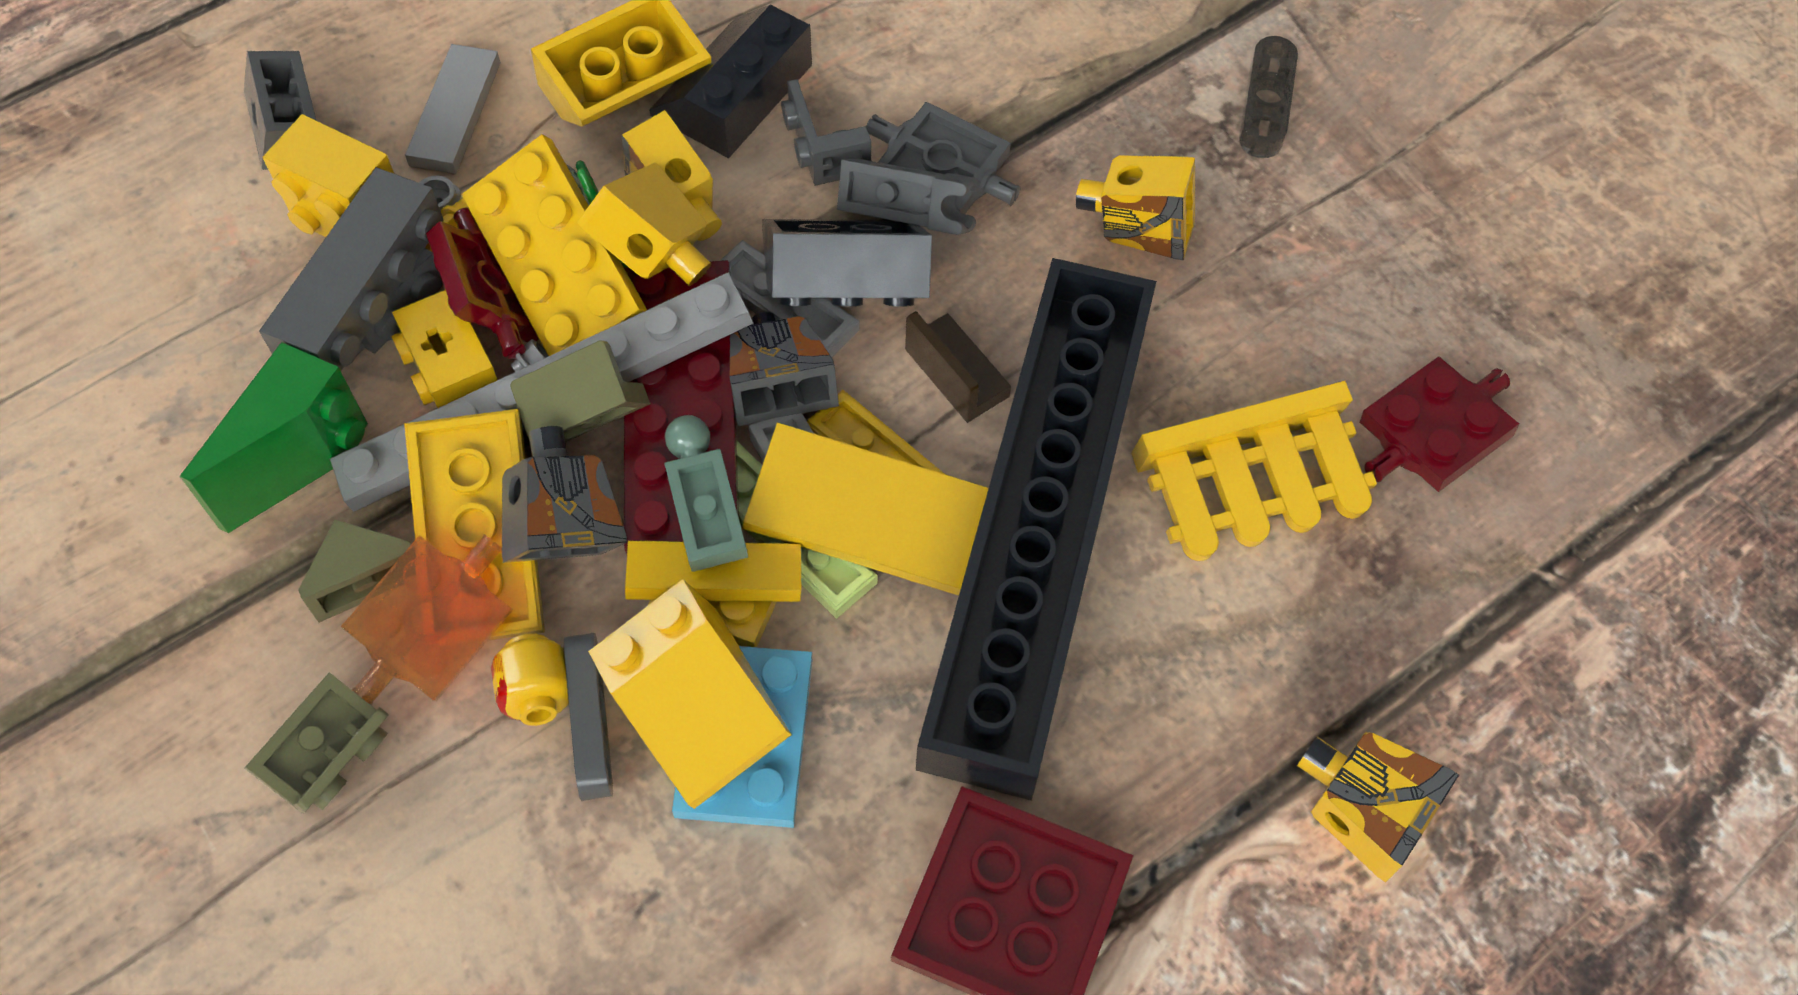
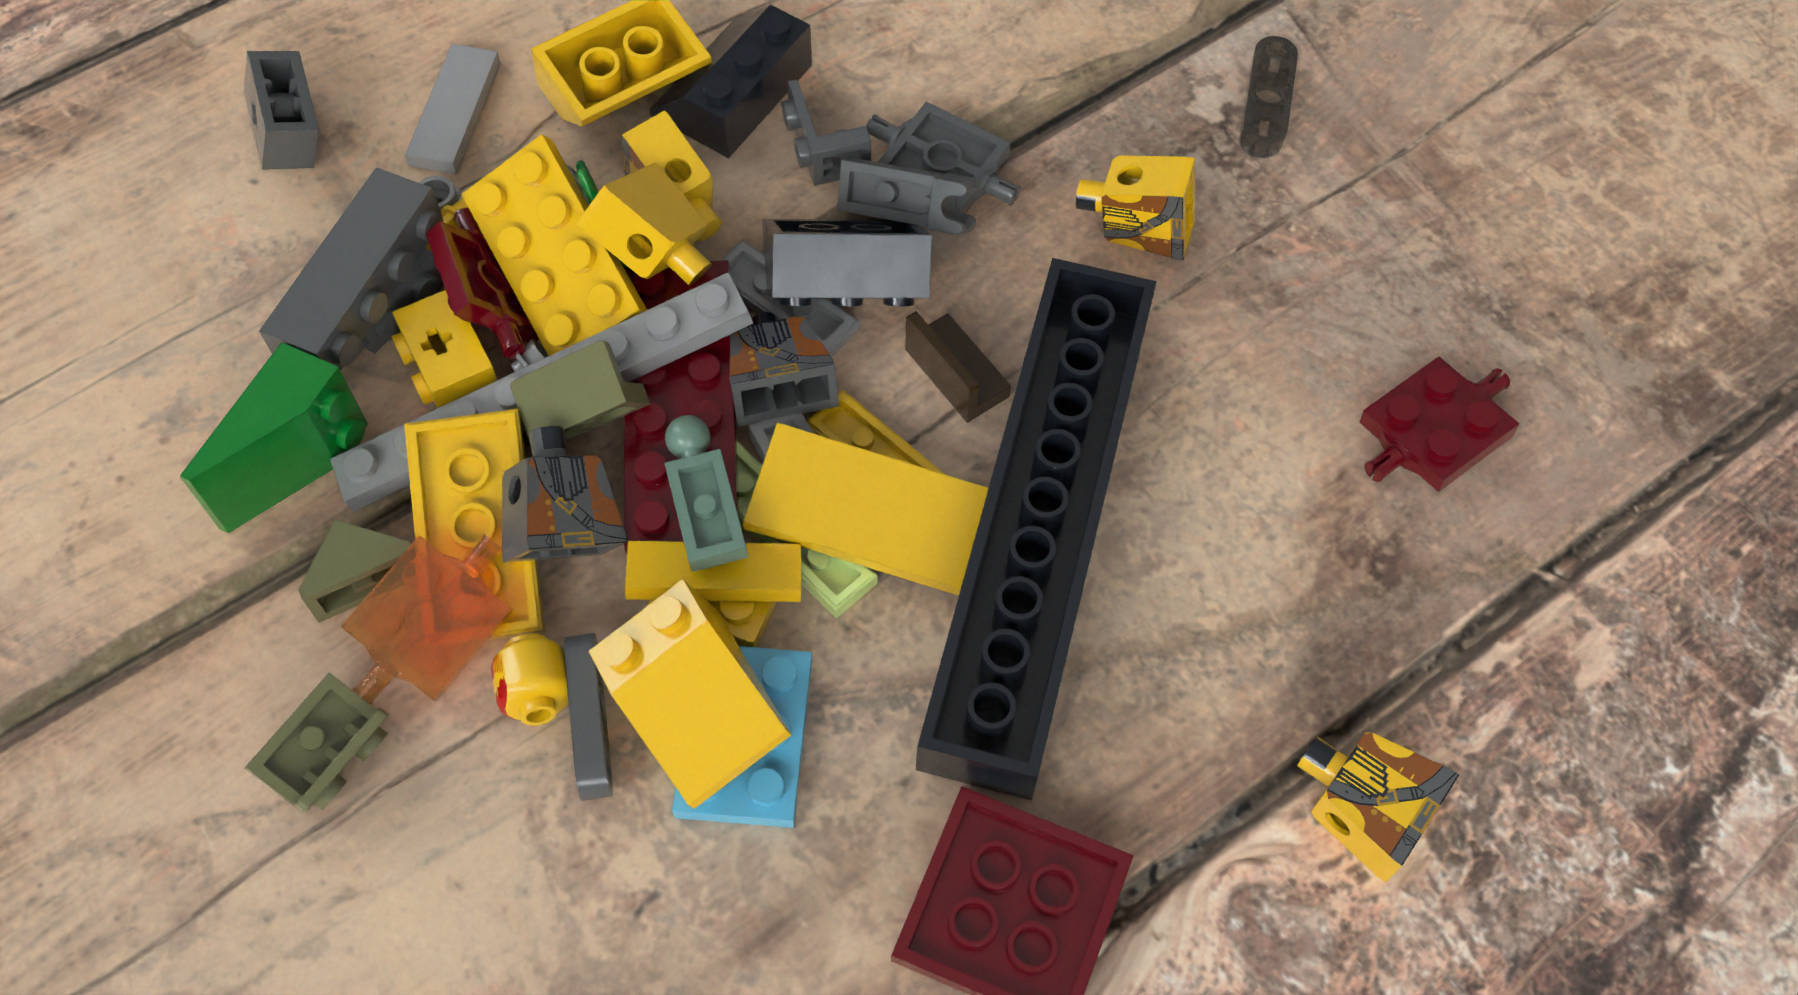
yellow brick [262,114,394,237] -> none
yellow fence [1131,381,1377,561] -> none

